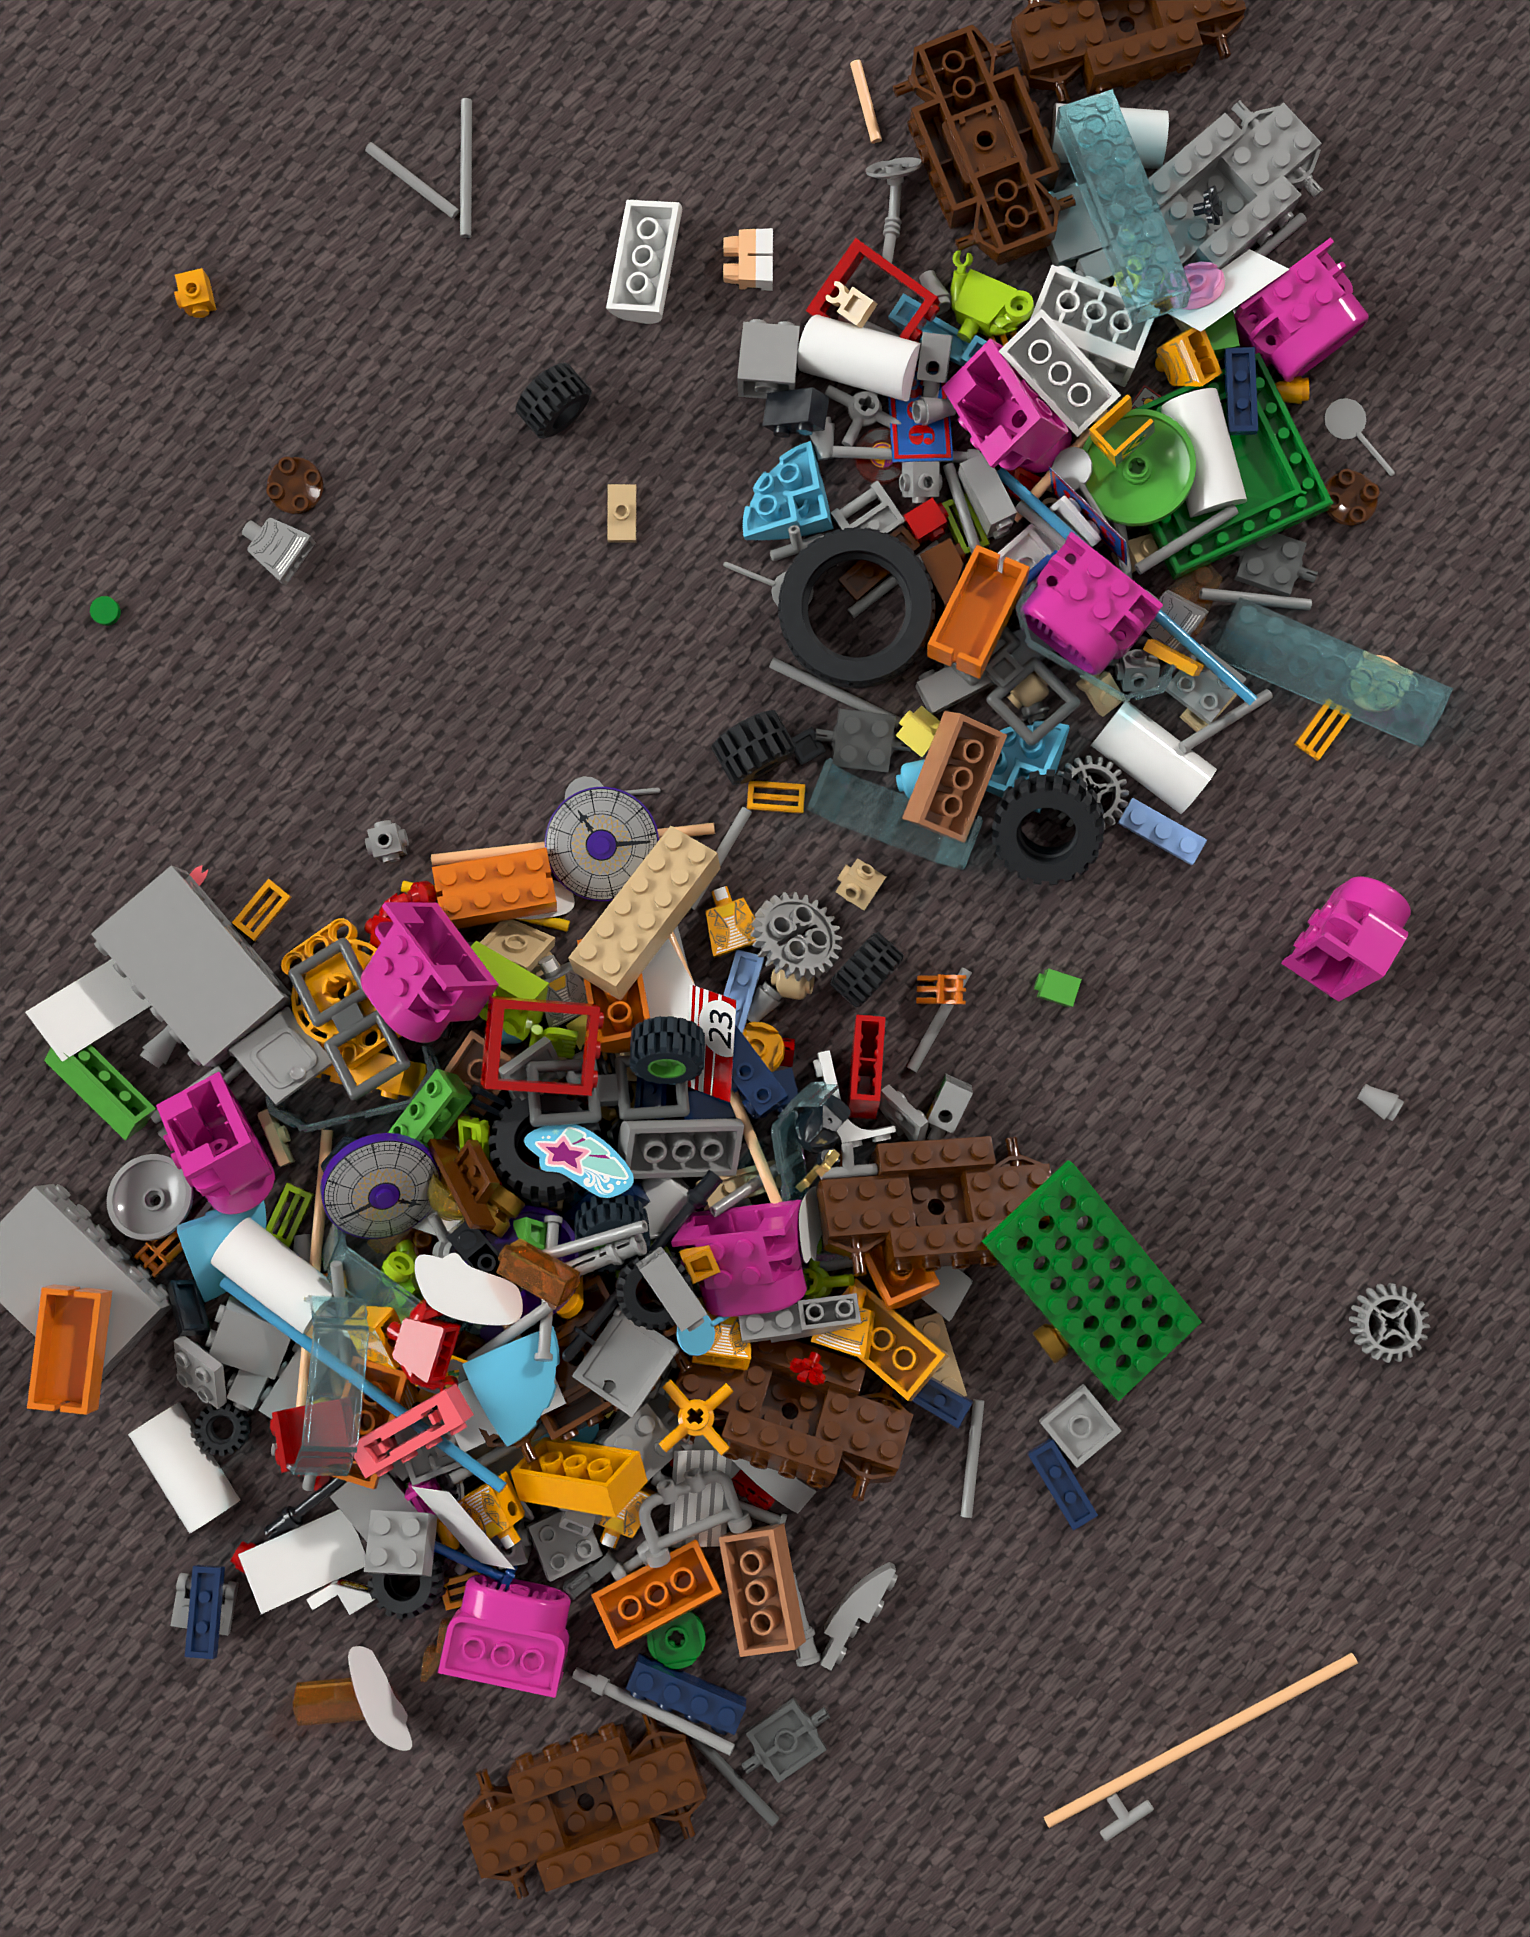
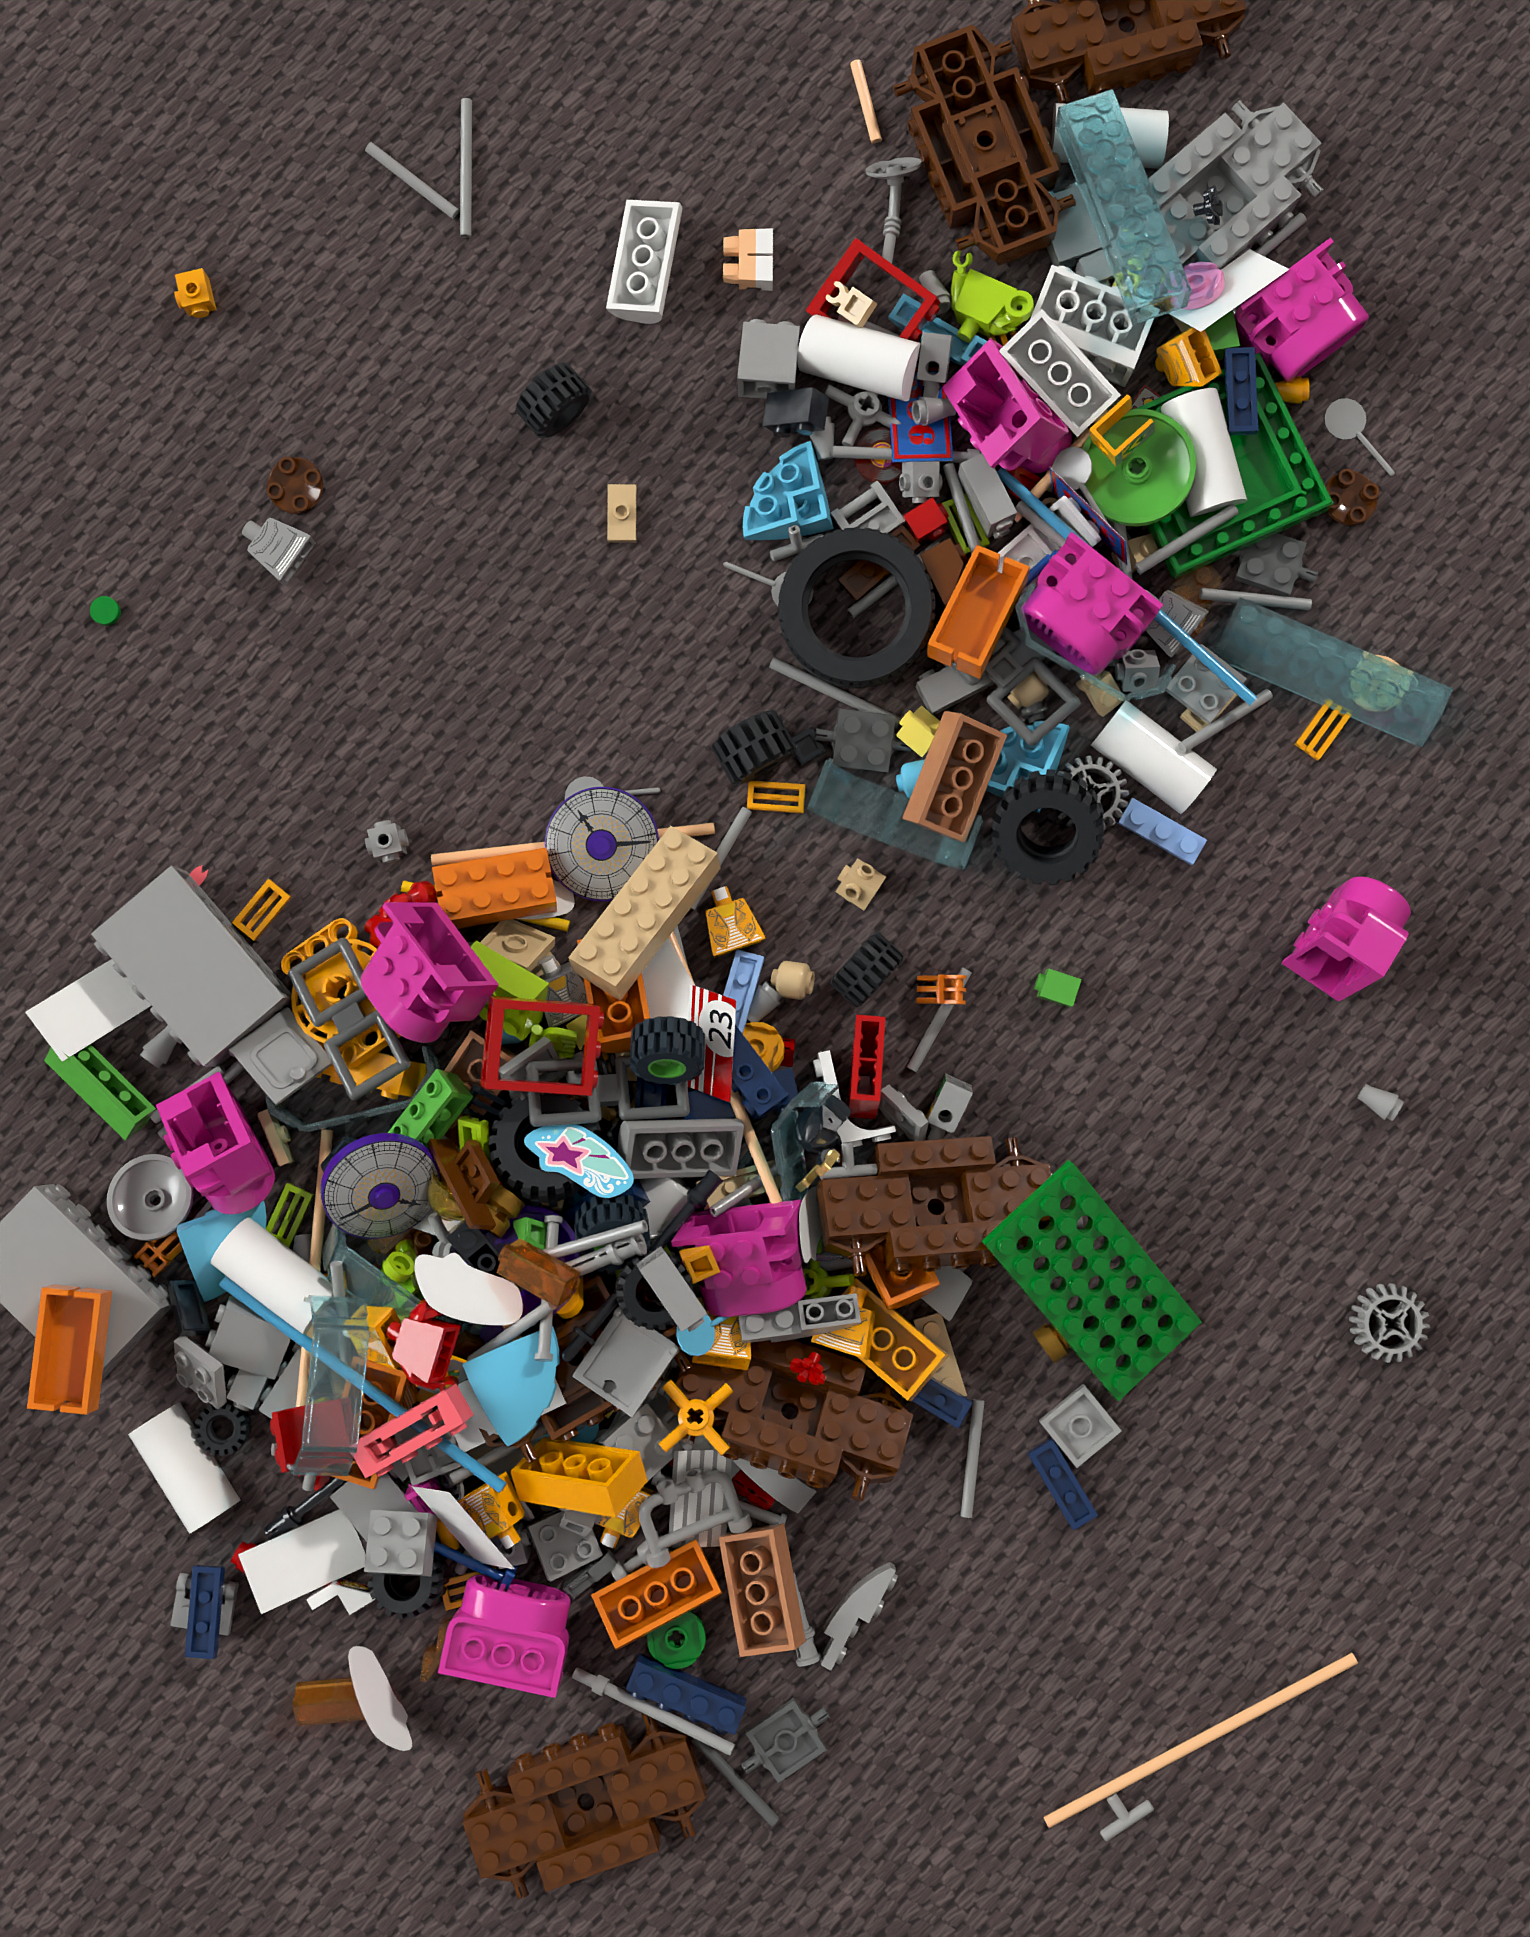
light grey gear [751,892,842,981] -> none
light orange tile [1143,639,1205,677] -> none

